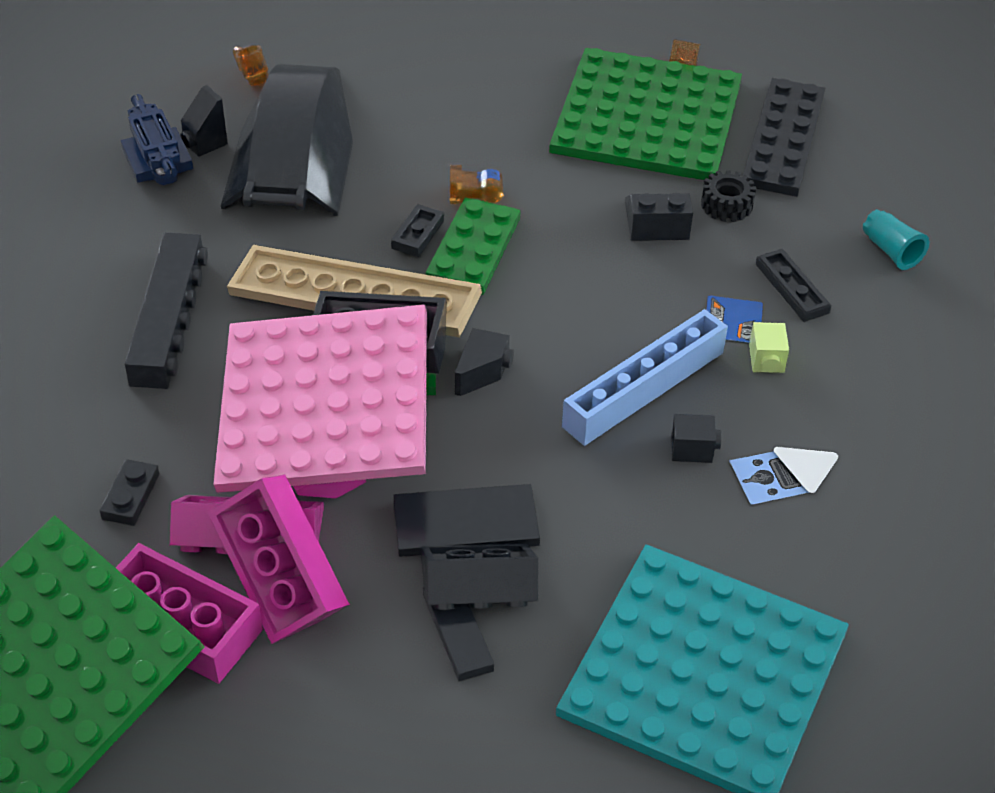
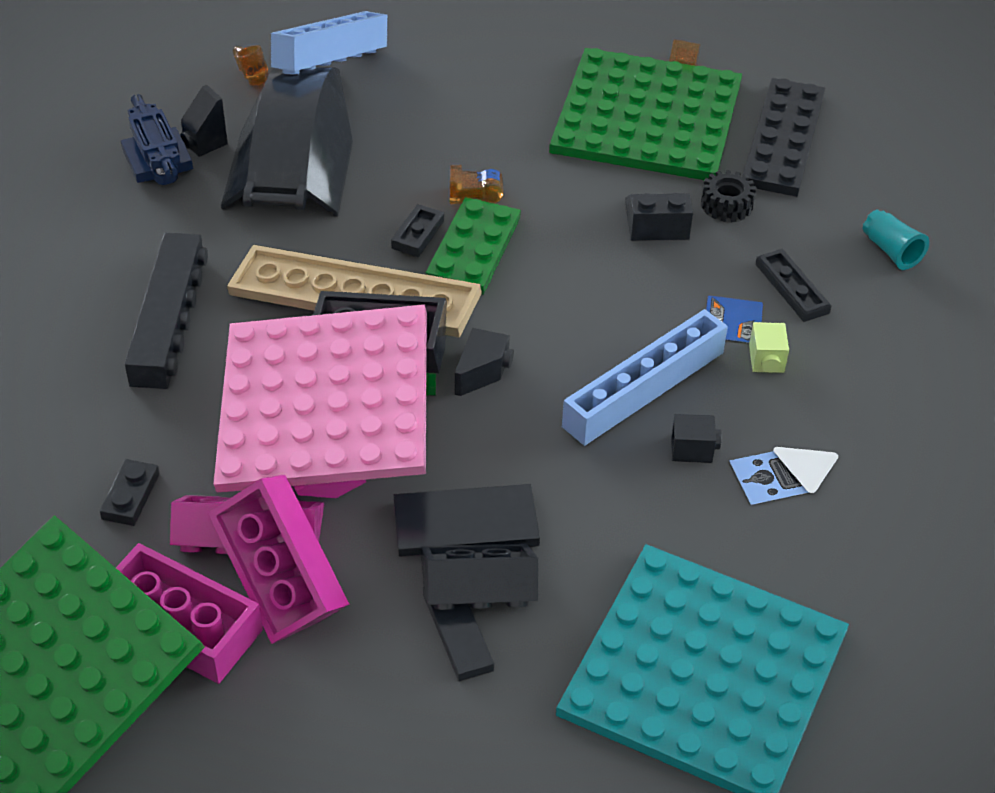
none -> light blue brick [271,11,388,74]

